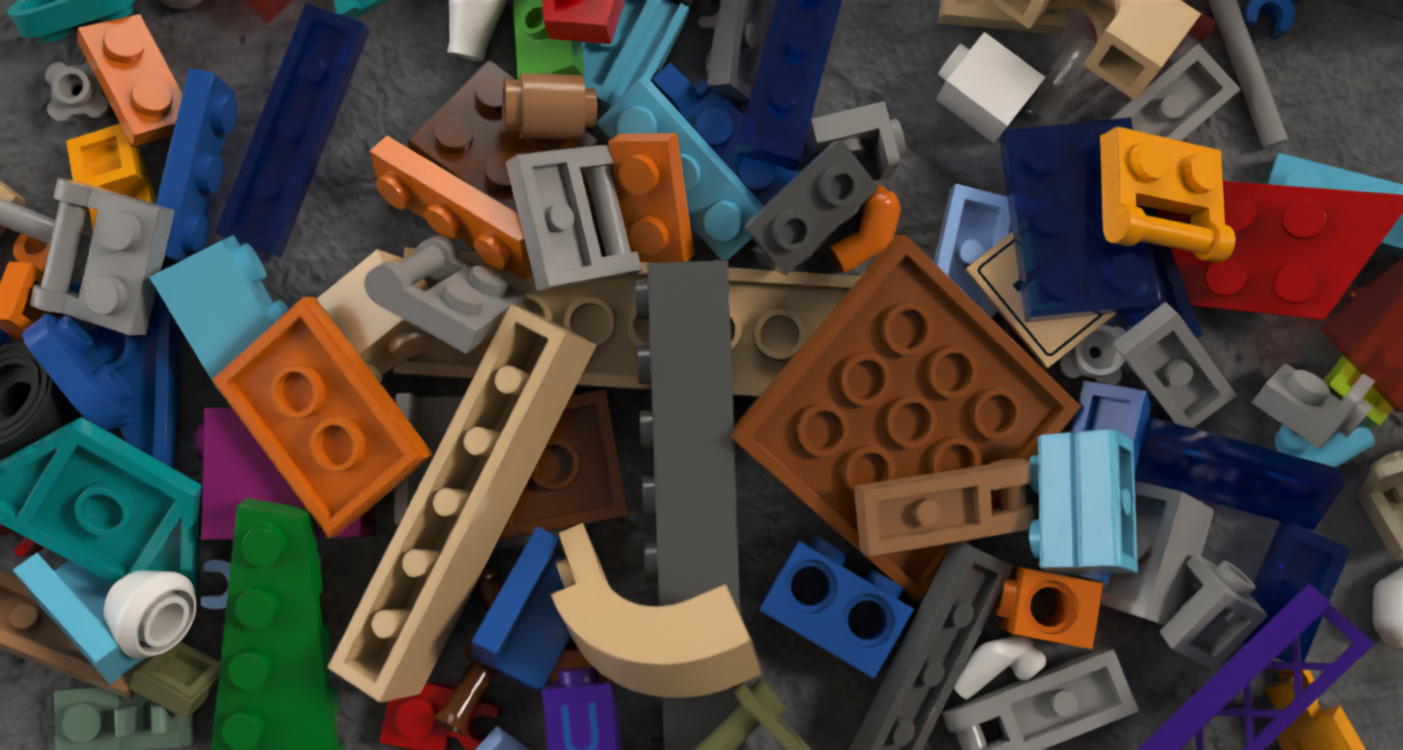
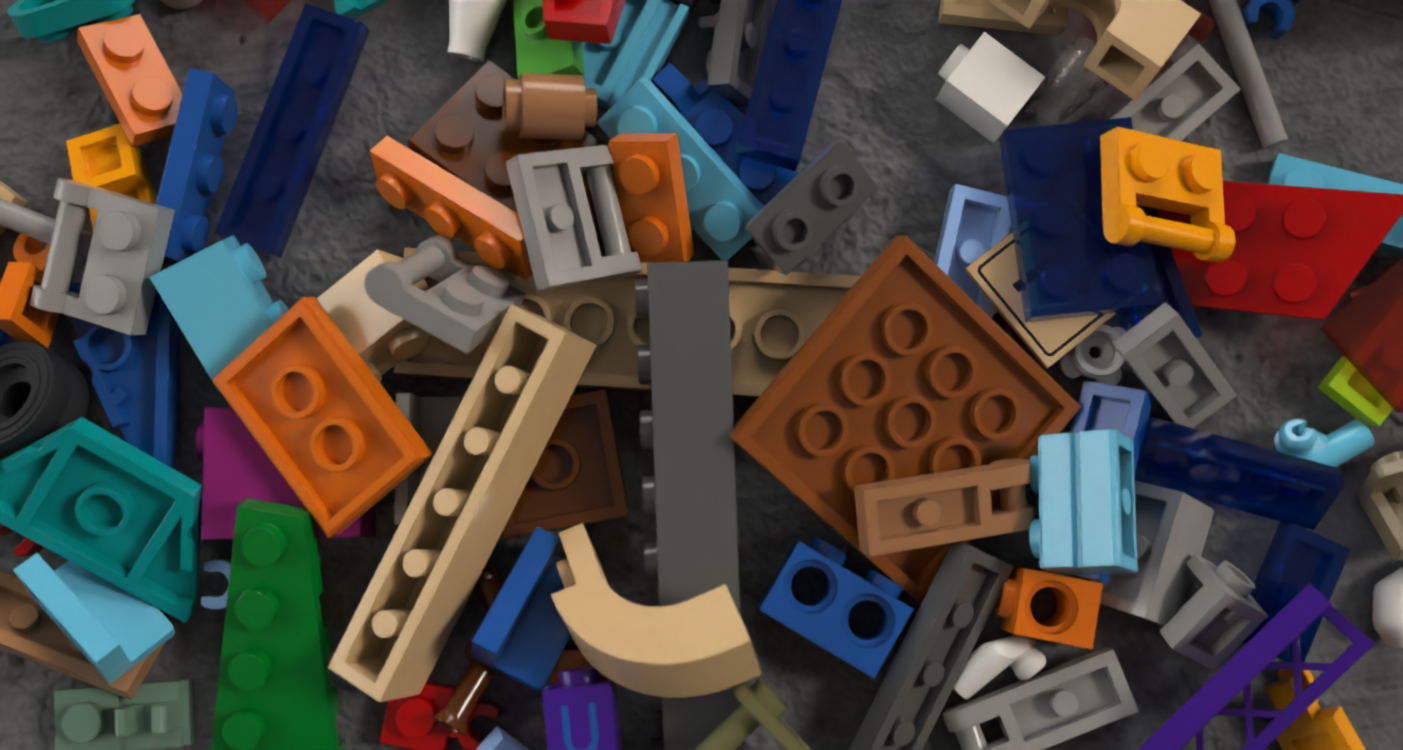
blue plate [22,314,133,431] -> none
light grey plate [45,60,111,123] -> none
white cone [103,570,196,659] -> none
olive tile [129,641,220,720] -> none
light grey bracket [804,101,906,179] -> none
orange arm [829,184,901,274] -> none
light grey bracket [1251,363,1375,449] -> none

